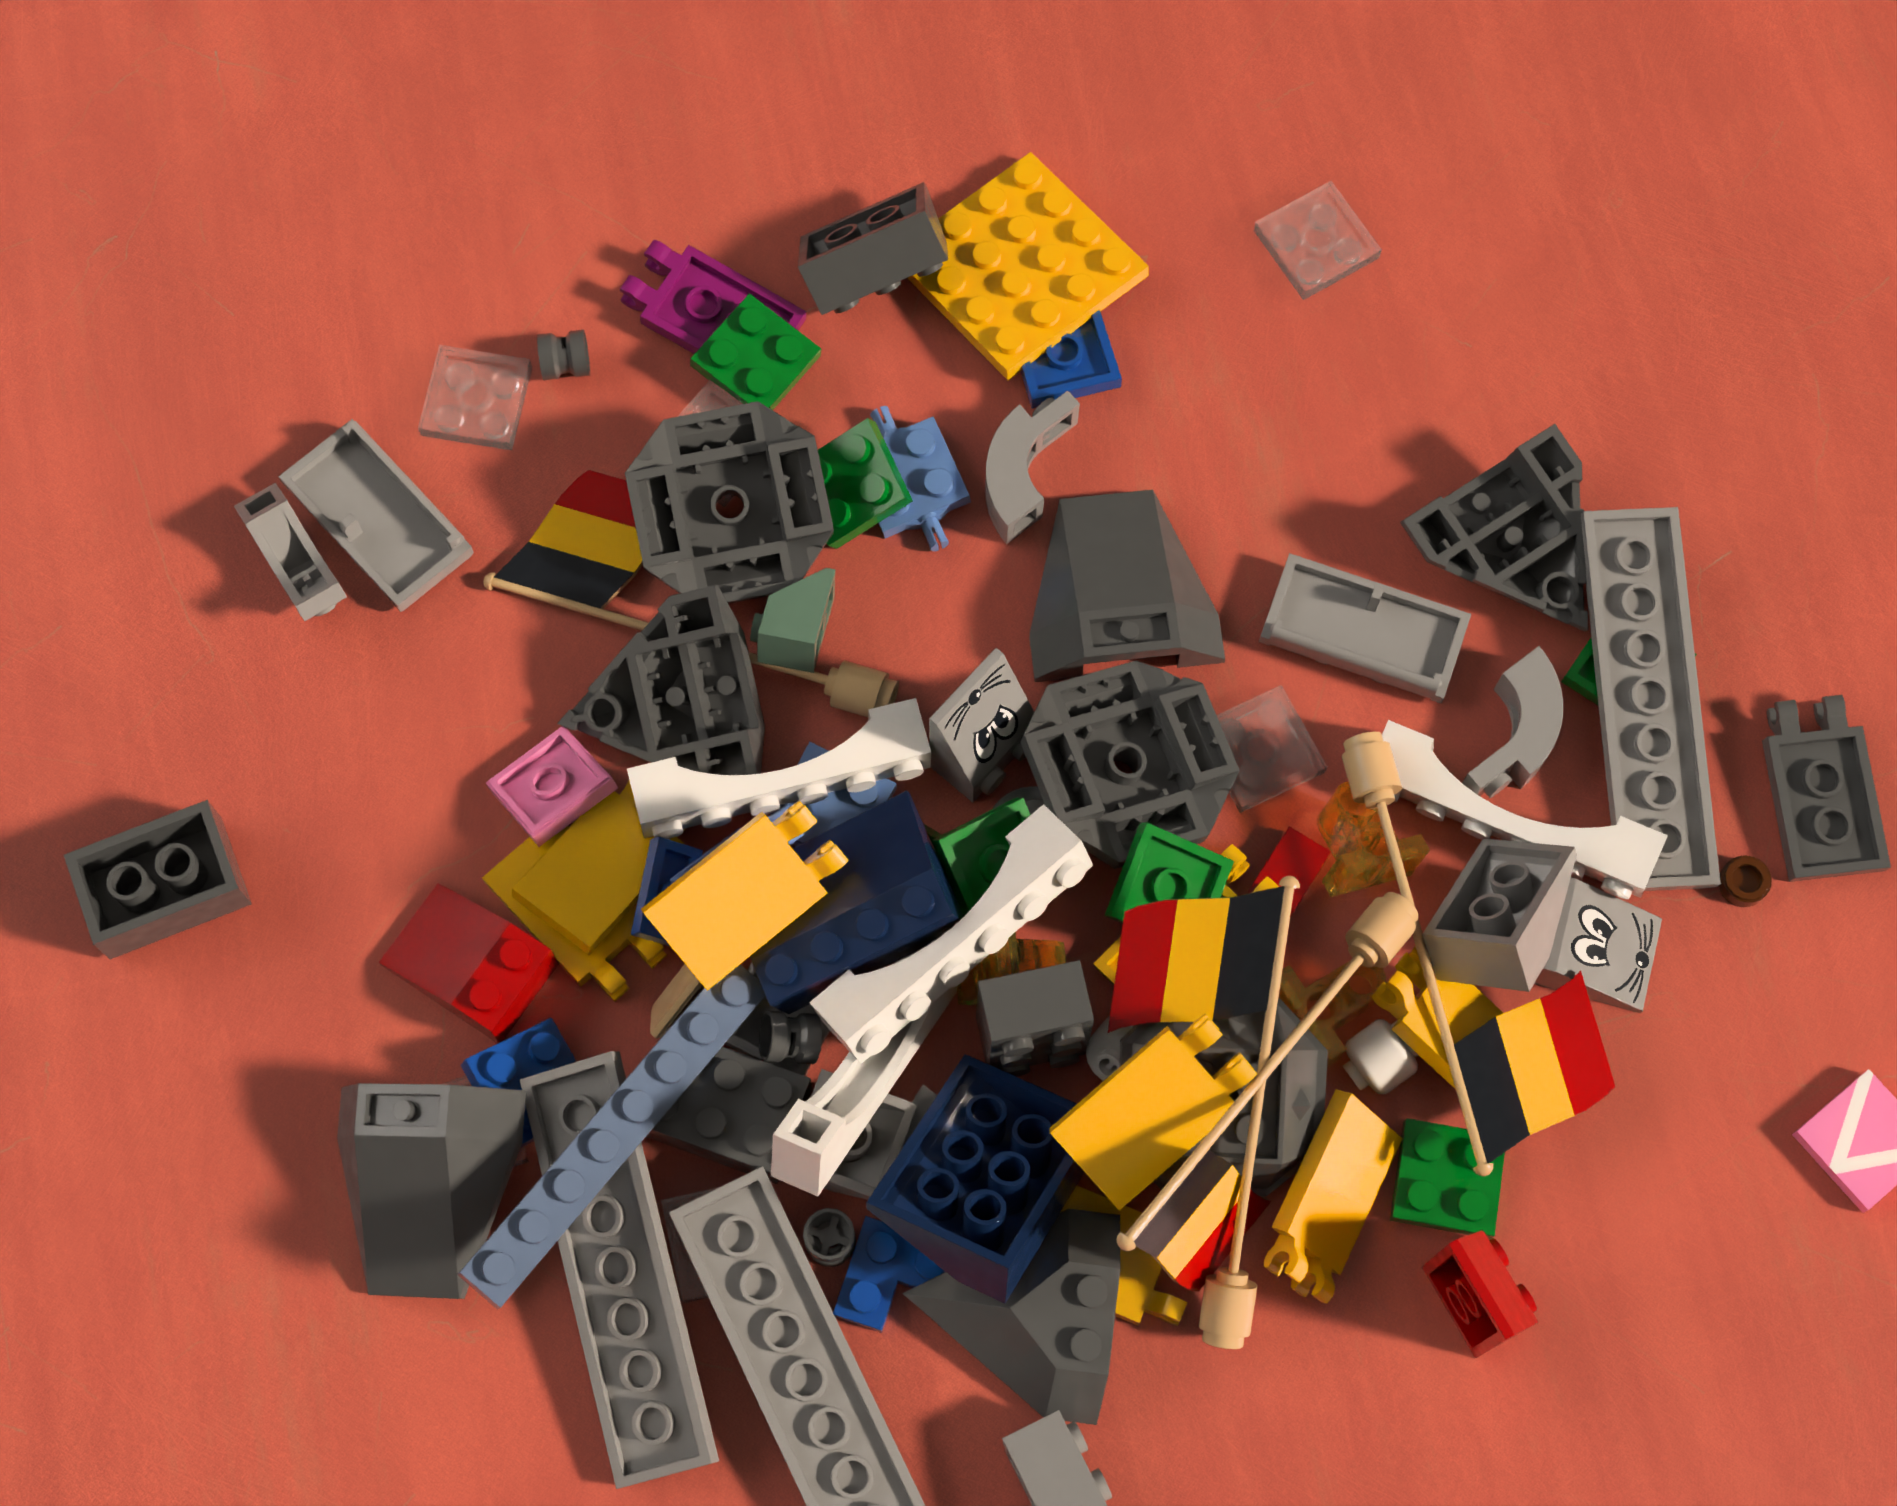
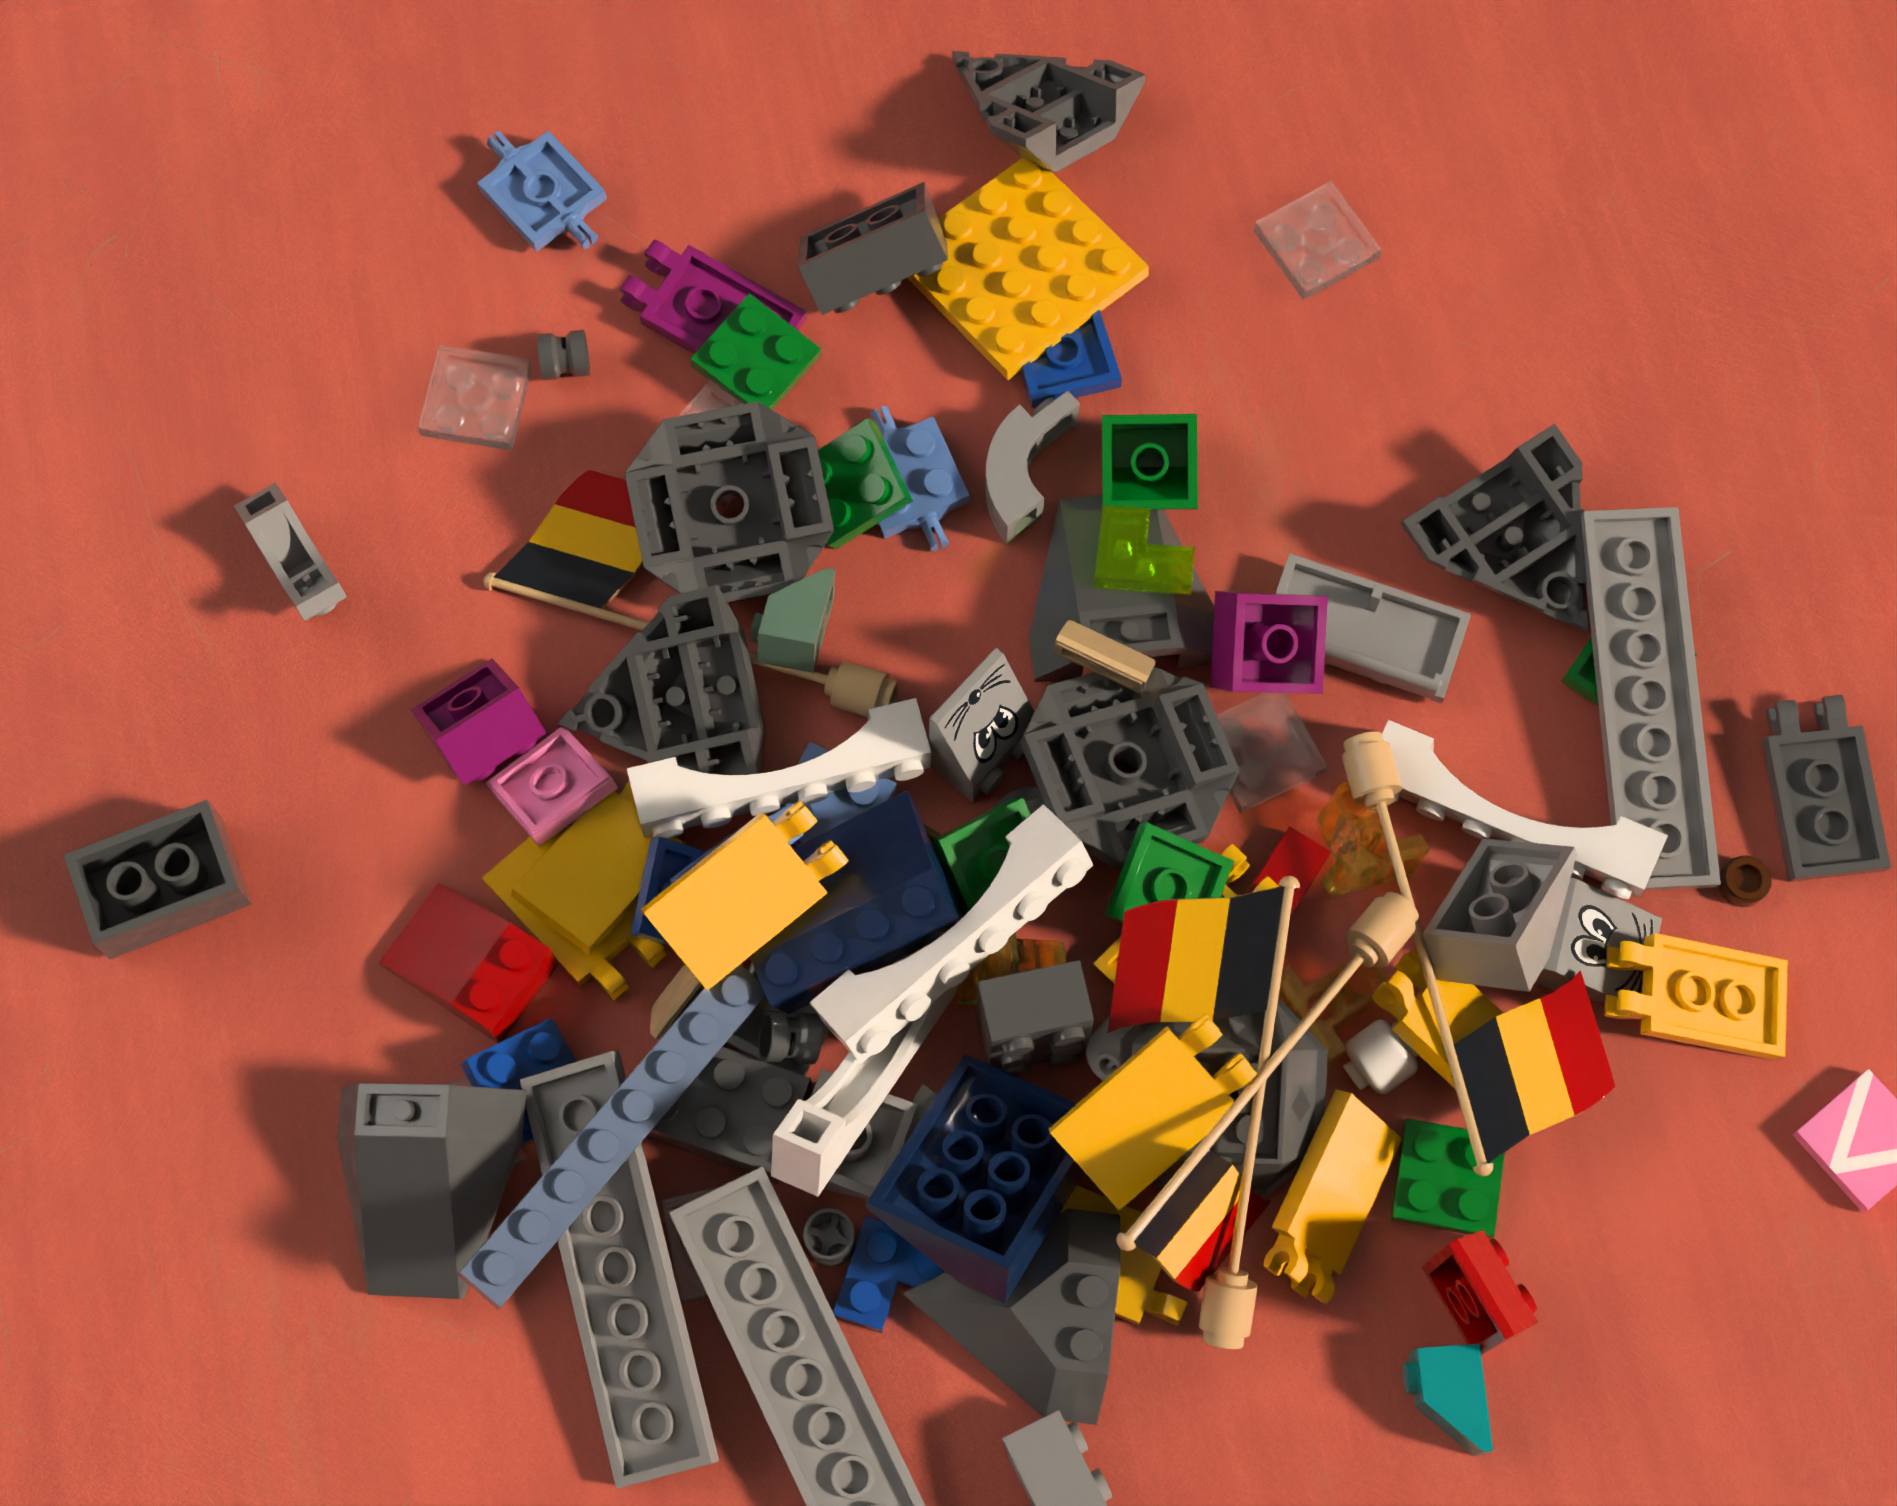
light grey container [278,419,474,612] -> none
light grey arch [1462,646,1563,798] -> none
none -> magenta slope [411,658,547,786]
none -> medium blue plate [477,130,607,252]
none -> dark grey wedge [952,51,1145,172]
none -> tan slope [1053,620,1155,693]
none -> clear neon green tile [1095,505,1195,595]
none -> green slope [1102,414,1198,511]
none -> magenta slope [1210,591,1328,694]
none -> teal slope [1402,1344,1493,1456]
none -> yellow tile [1604,933,1788,1060]

